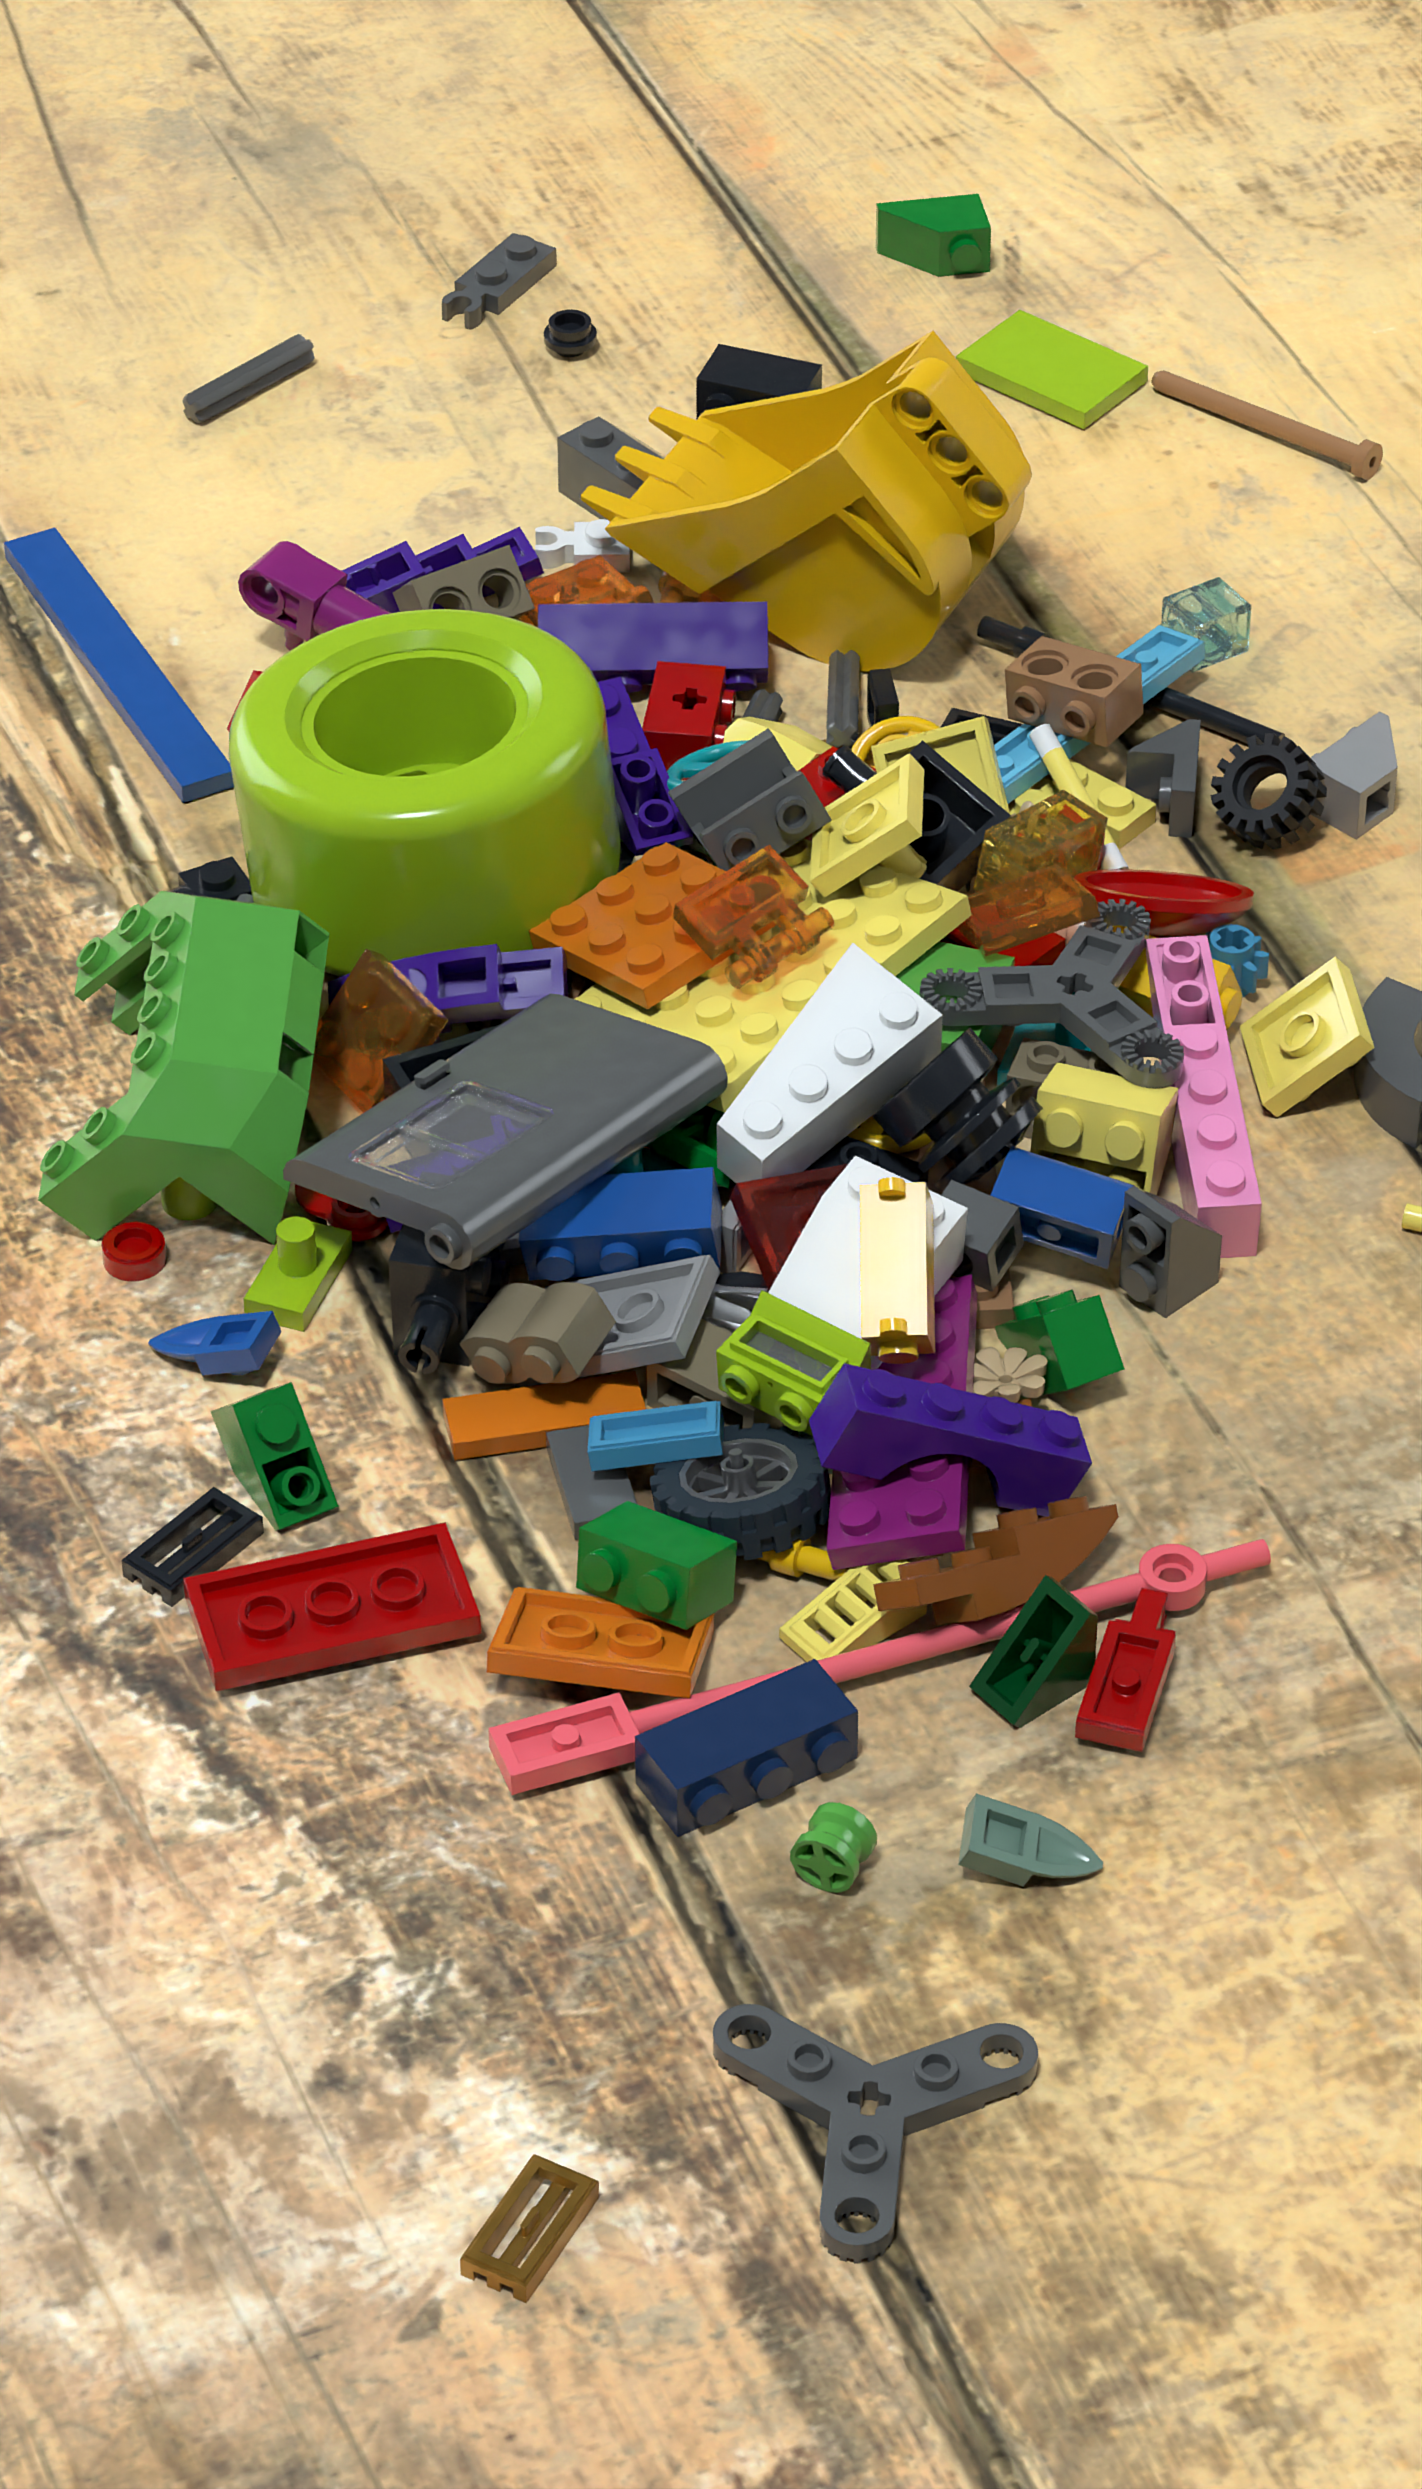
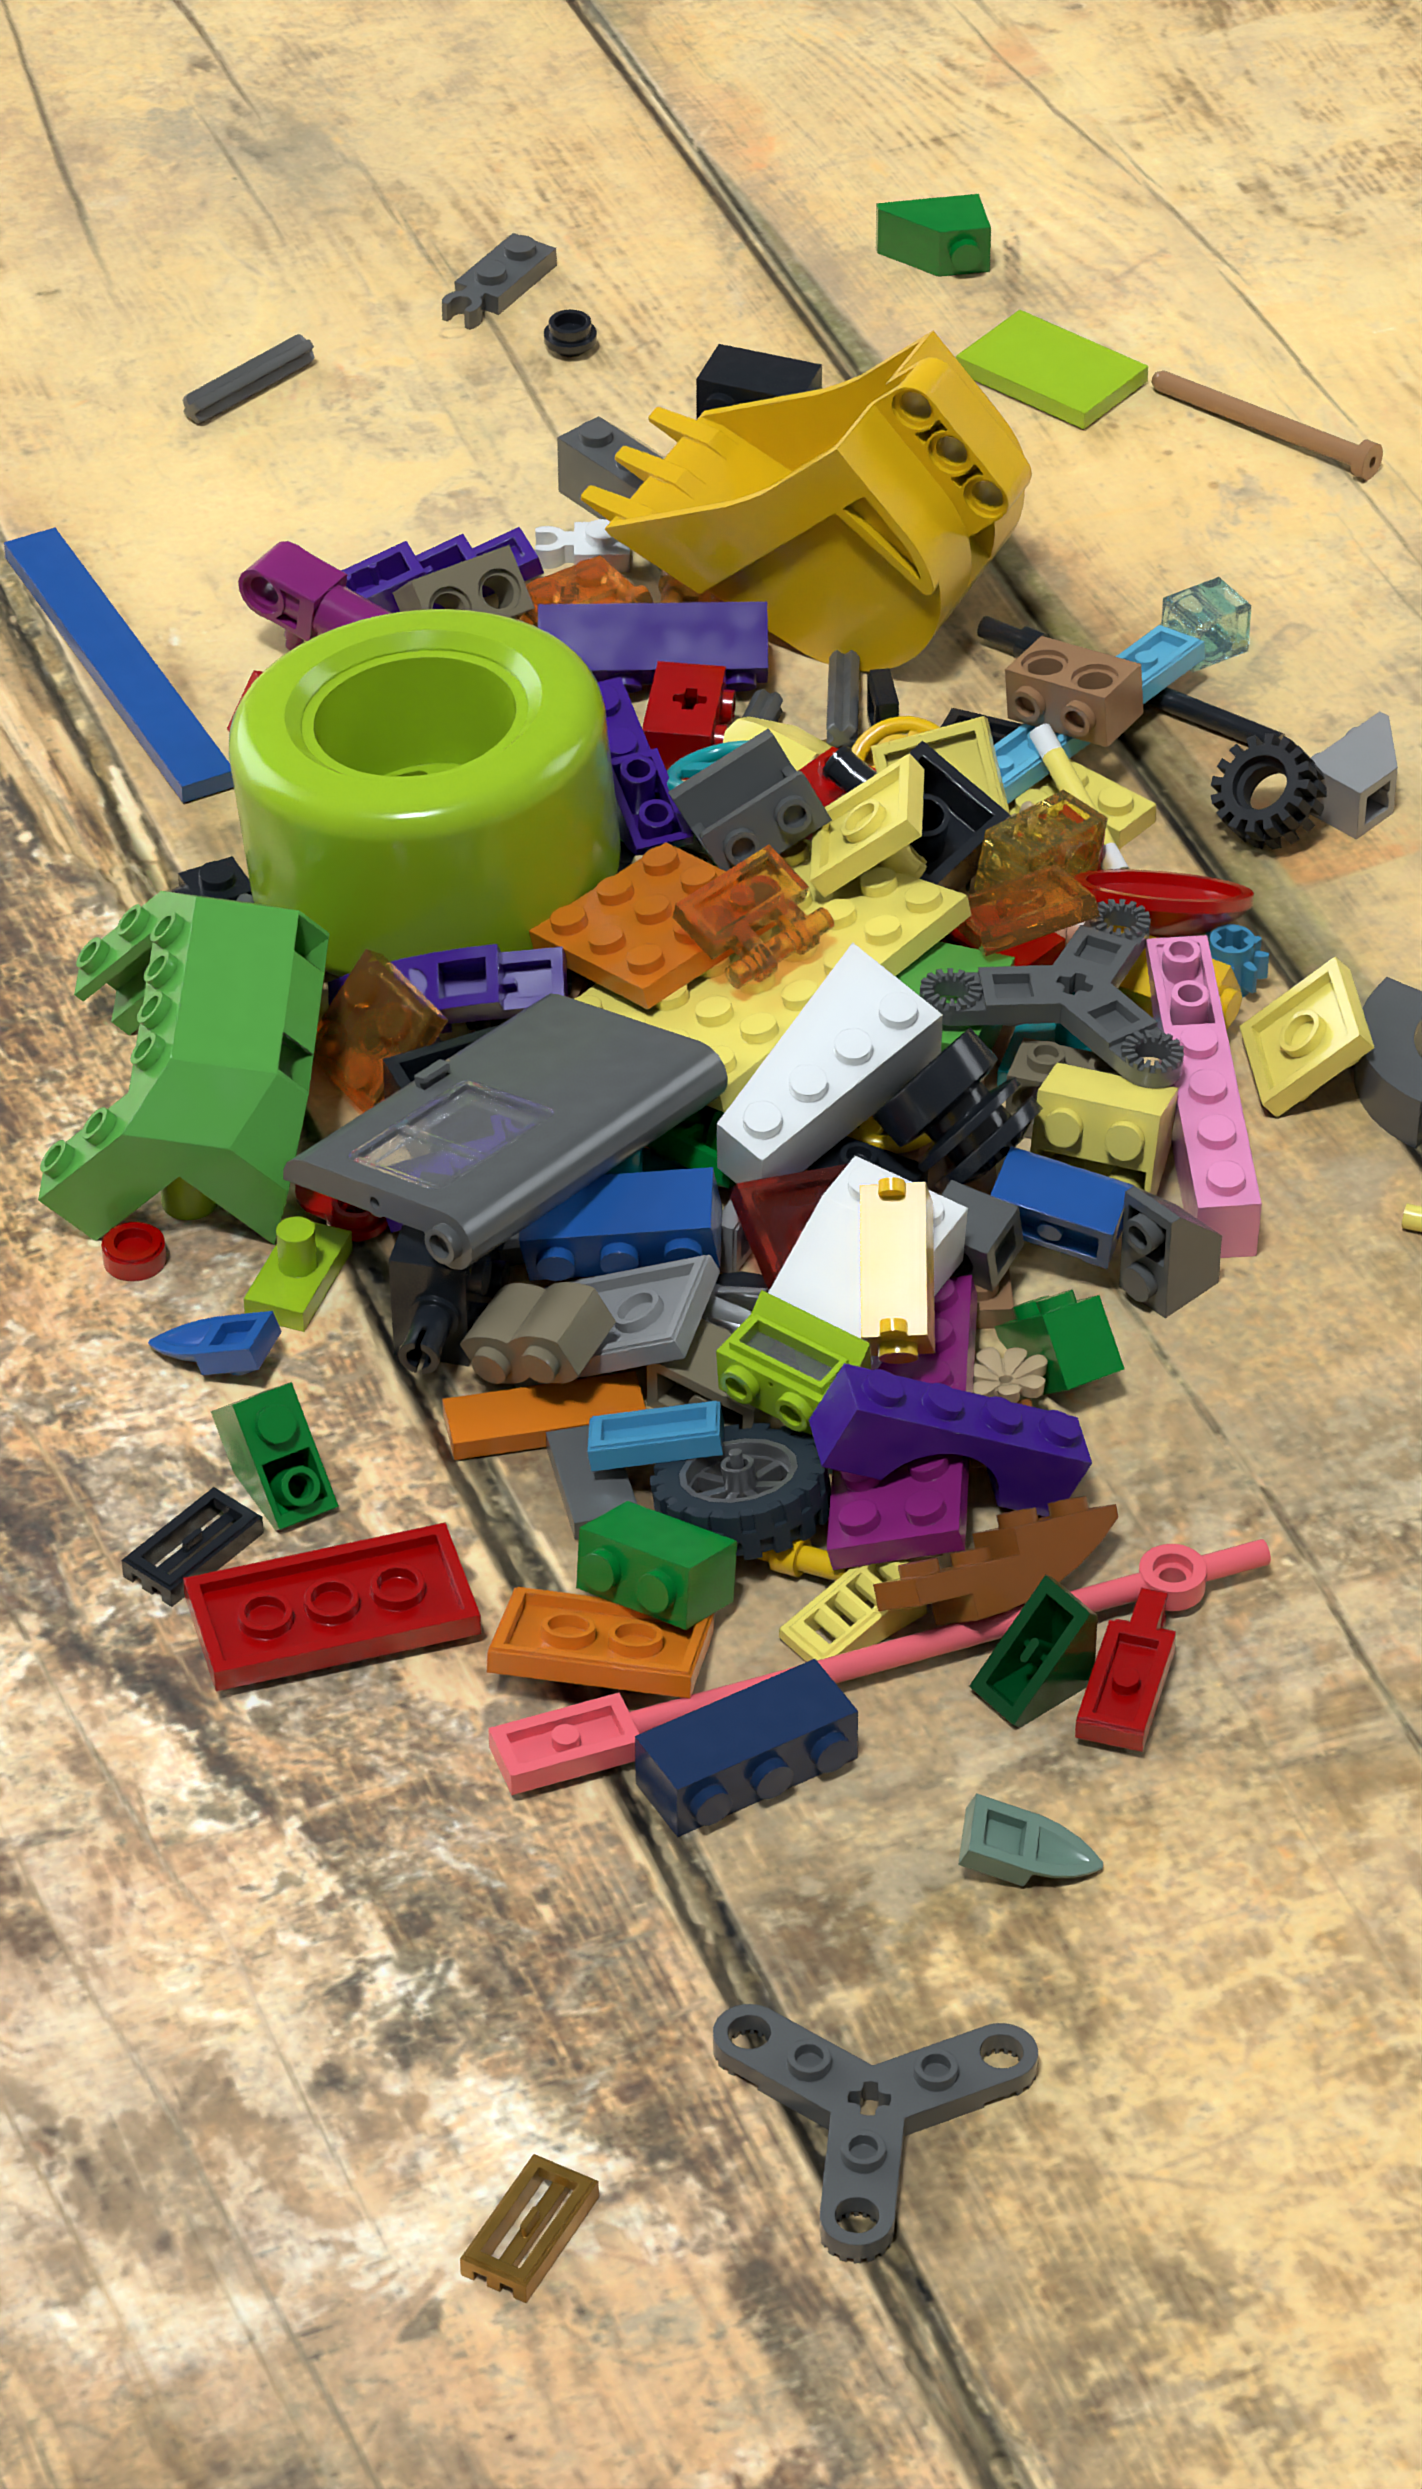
bright green wheel [790,1802,877,1893] -> none
dark grey slope [1125,719,1201,838] -> none

